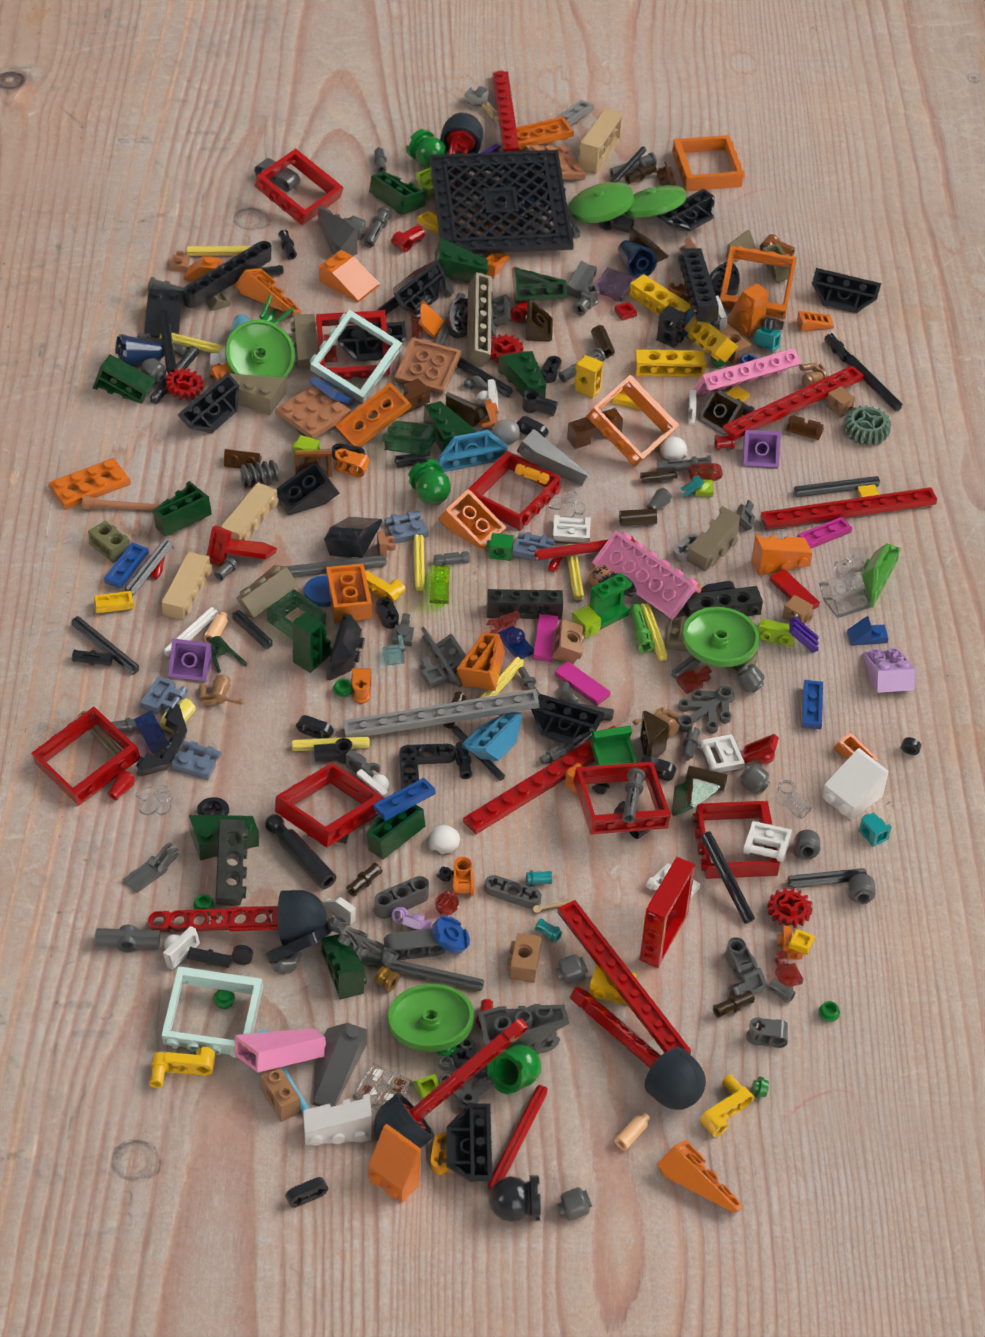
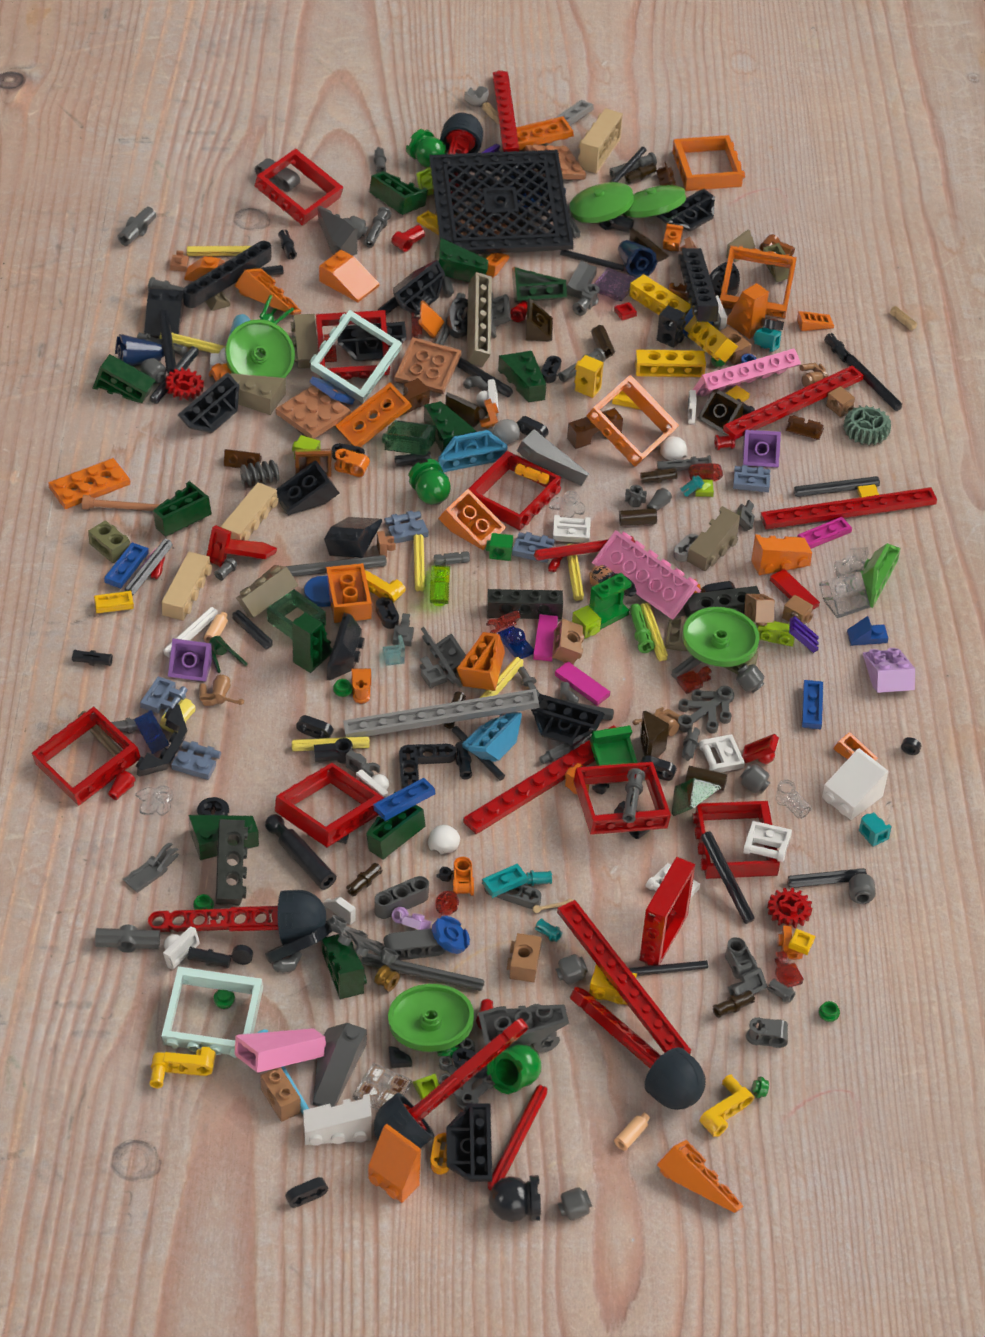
black axle [72,616,139,674] -> none
red gear [490,334,524,363] -> none
black piece [522,390,558,416] -> none
dark grey head [794,829,821,859] -> none
black wedge [812,268,881,313] -> none
none -> dark grey piece [118,206,156,246]
none -> black tile [388,1046,412,1068]
none -> teal plate [482,863,528,898]
none -> black bar [560,250,625,272]
none -> dark grey gear [625,485,647,507]
none -> black bar [628,960,708,976]
none -> orange brick [663,224,683,252]
none -> sand blue plate [733,465,770,493]
none -> medium nougat brick [744,594,775,626]
none -> tan axle [890,306,917,330]

